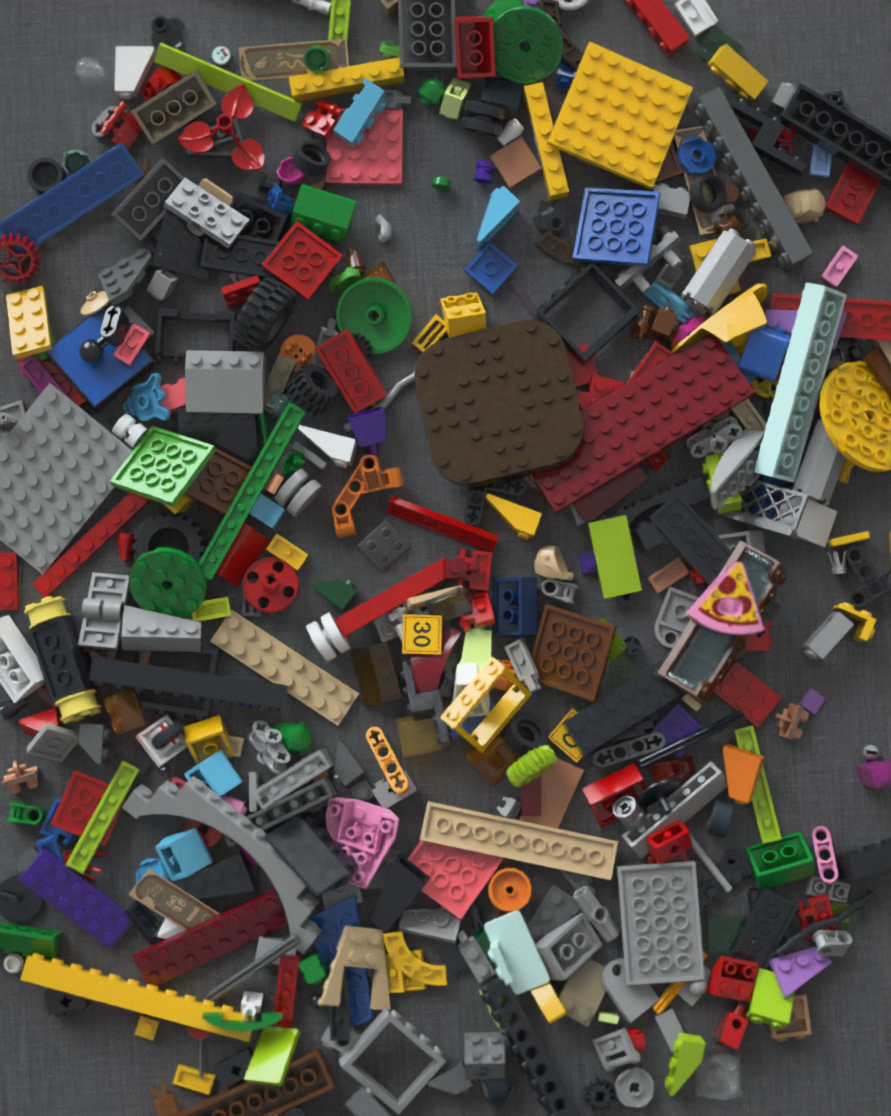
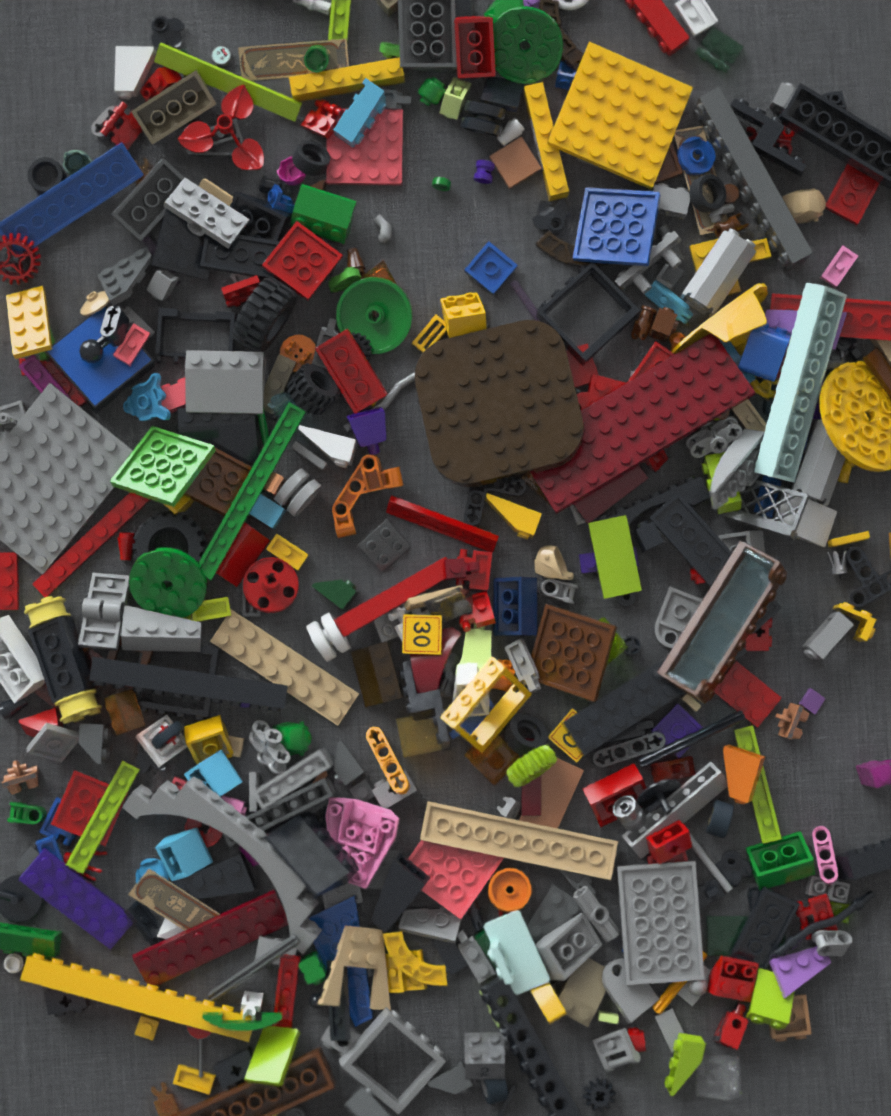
clear head [76,57,104,83] -> none
white wheel [112,413,148,449] -> none
green plate [282,450,305,480] -> none
medium azure slope [477,186,520,251] -> none
light grey plate [615,1066,654,1108] -> none
nougat tile [647,557,690,594] -> none
dark pink plate [673,314,708,344] -> none
piece [685,562,764,634] -> none
yellow brick [707,44,769,101] -> none
light blue plate [809,143,832,178] -> none
light grey hinge [863,745,879,760] -> none

